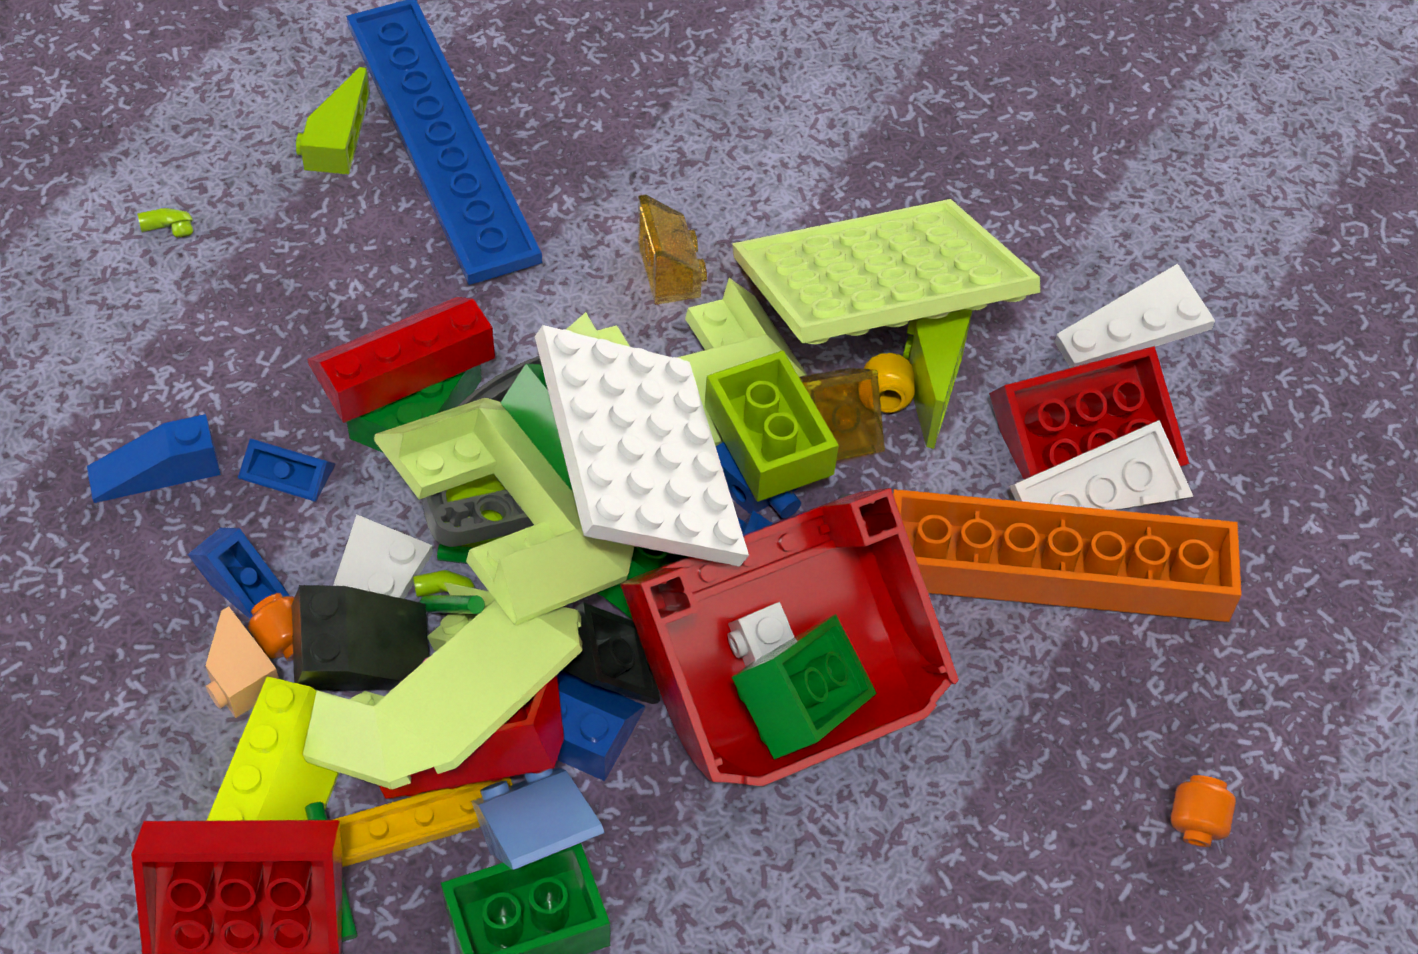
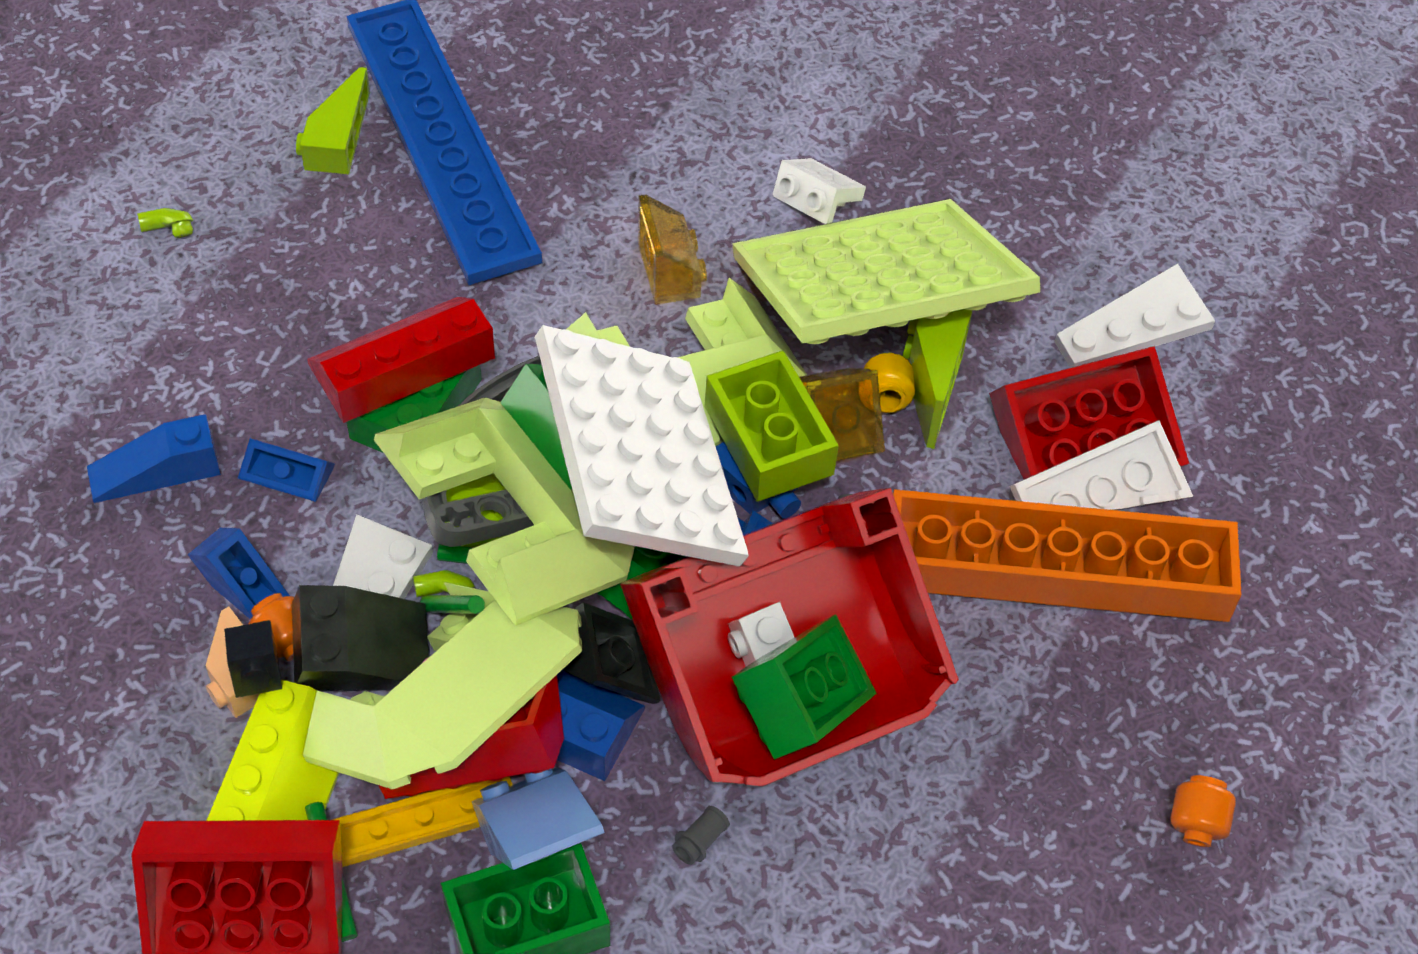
none -> black brick [224,620,282,698]
none -> dark grey pin [672,805,730,865]
none -> white bracket [773,158,866,224]

